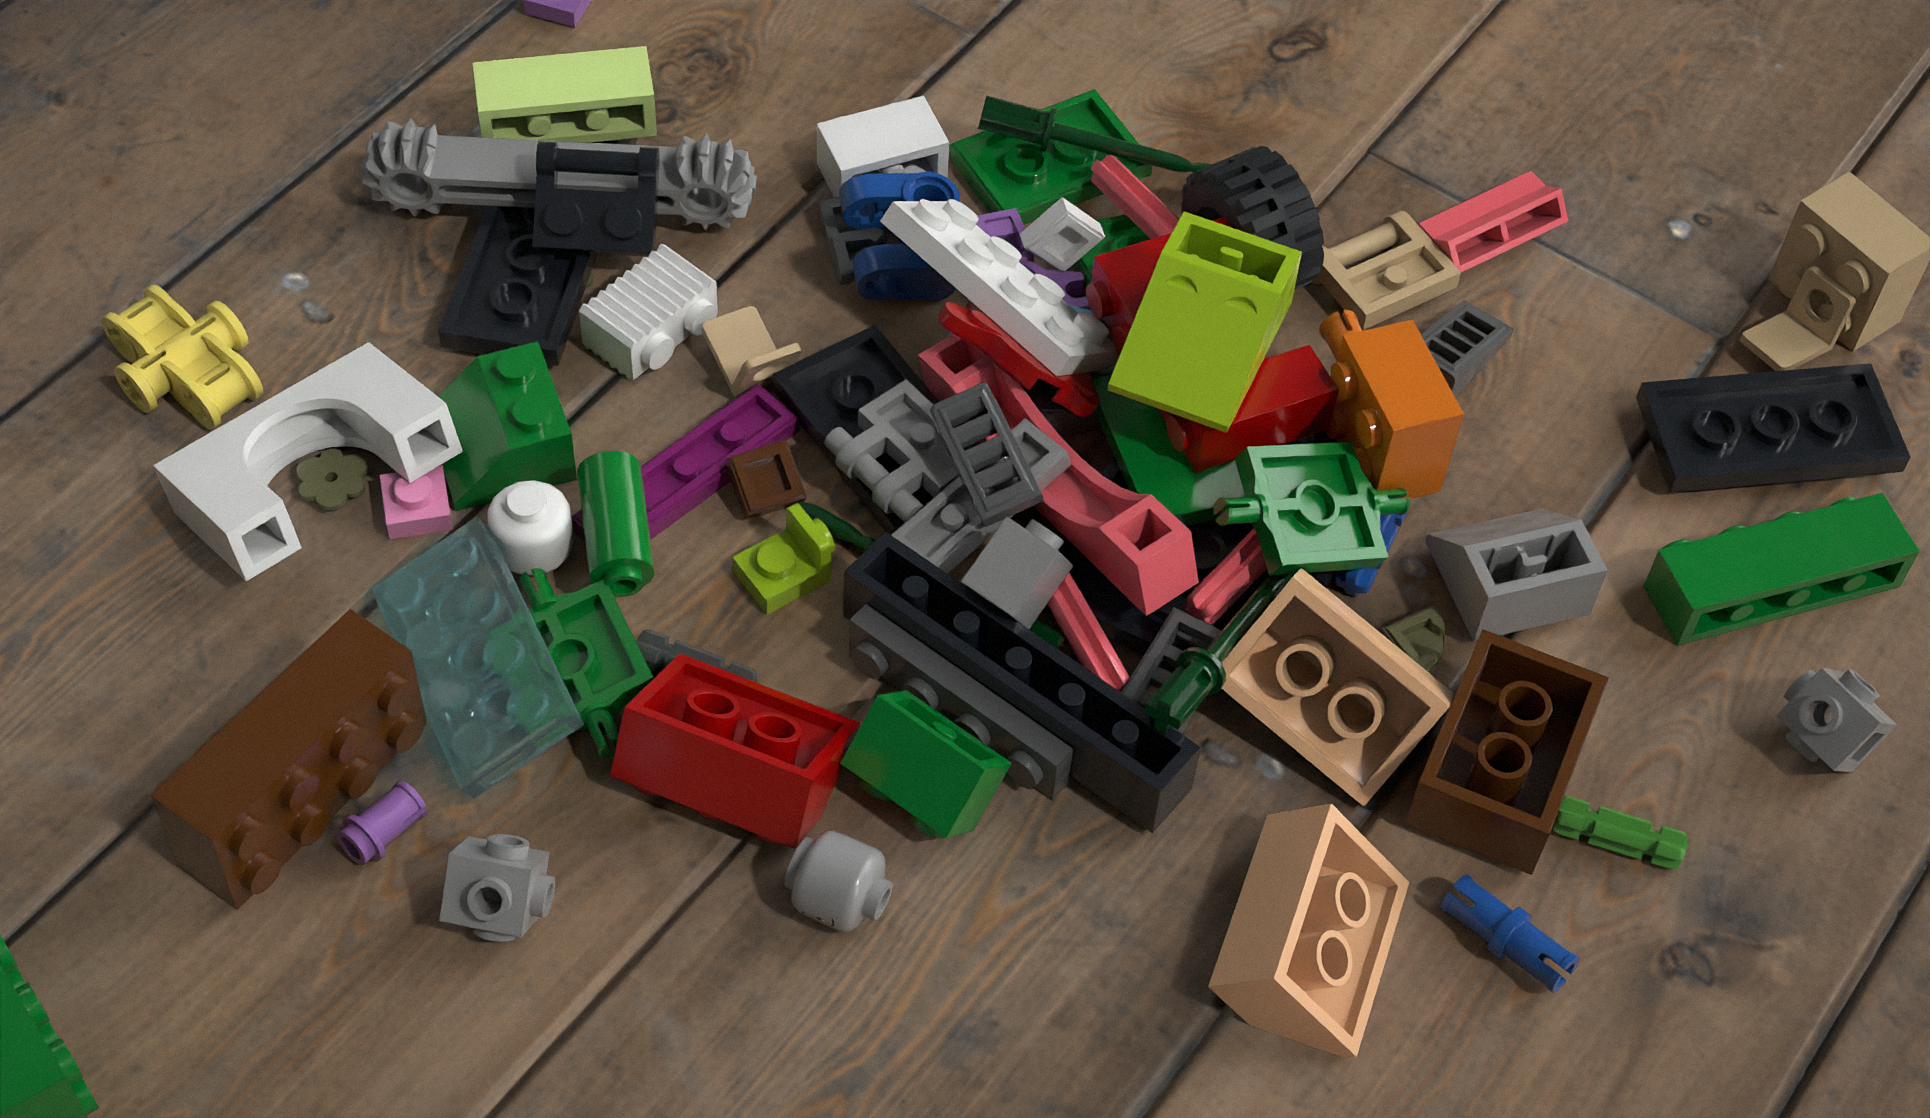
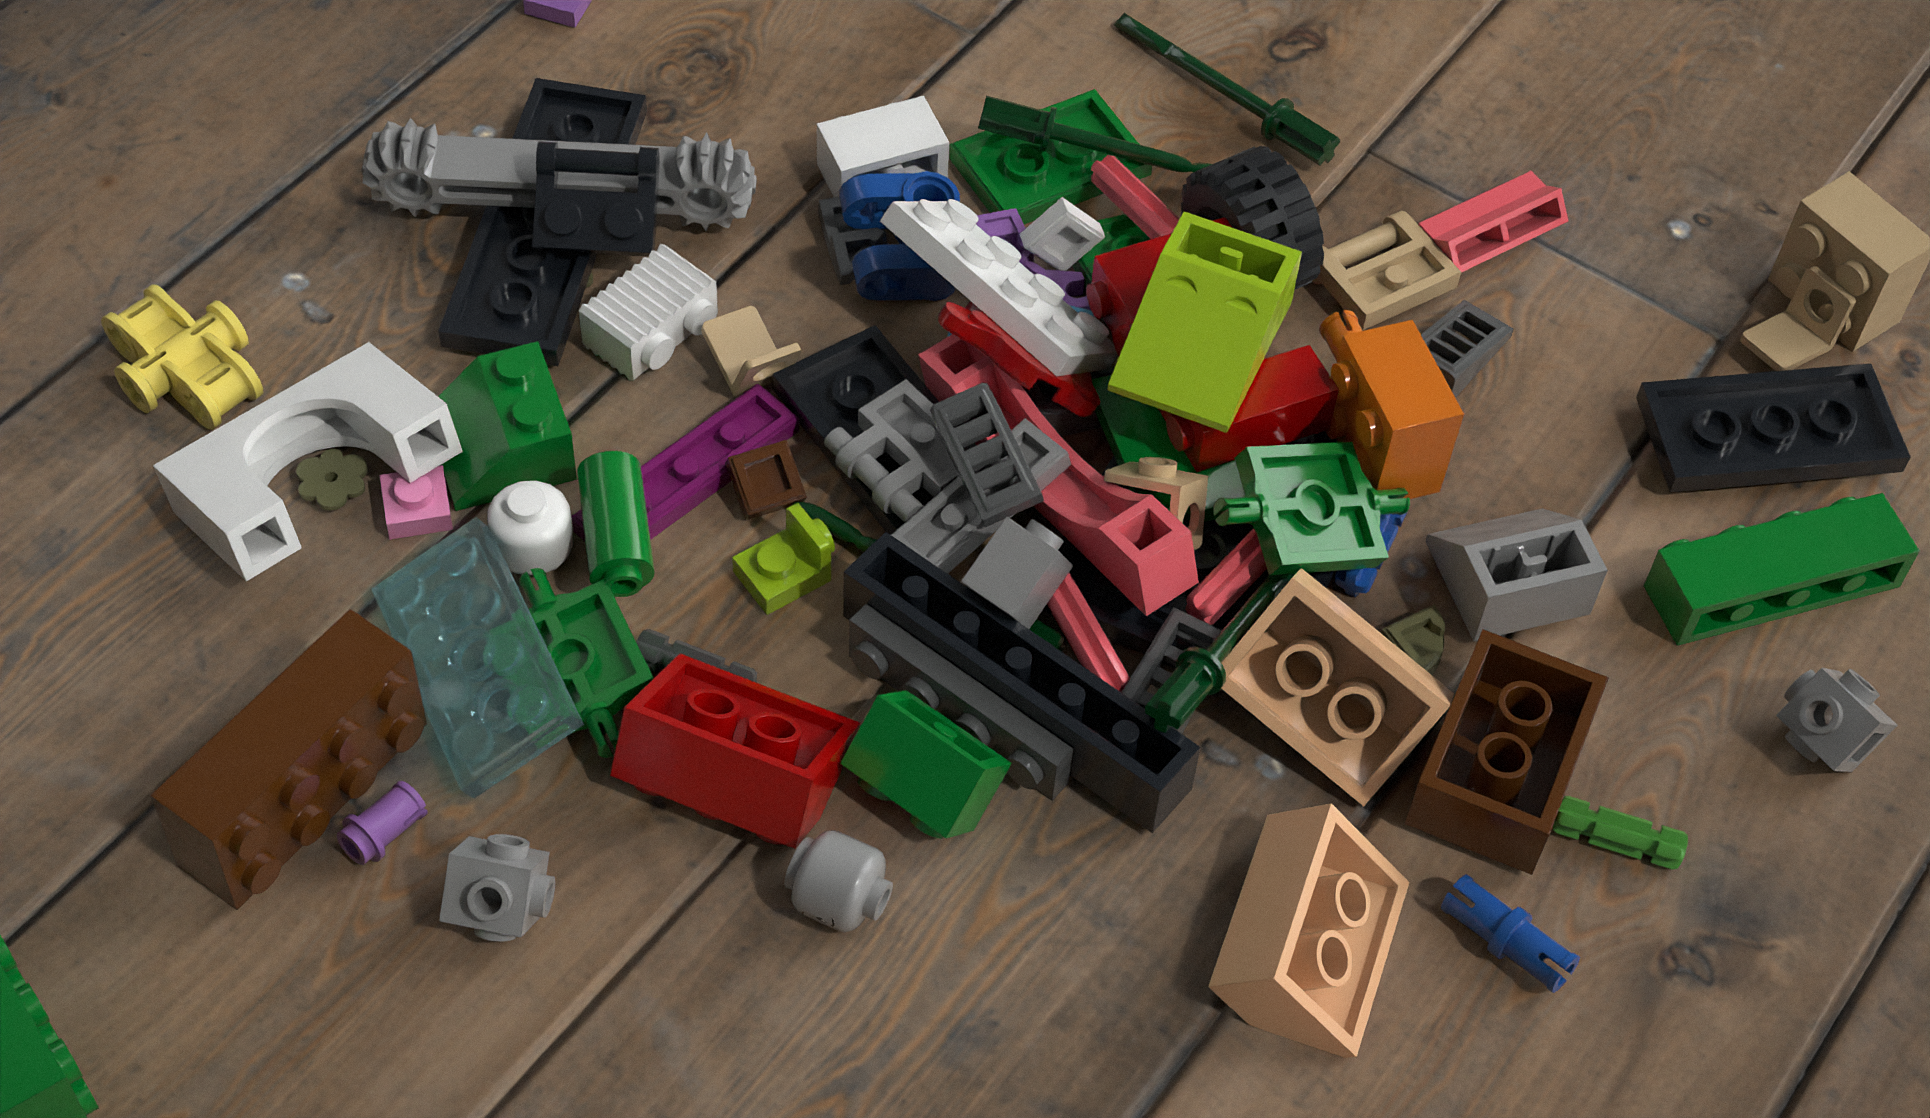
yellowish green brick [473,46,657,143] -> none
none -> tan bracket [1104,457,1208,550]
none -> dark green piece [1114,13,1340,166]

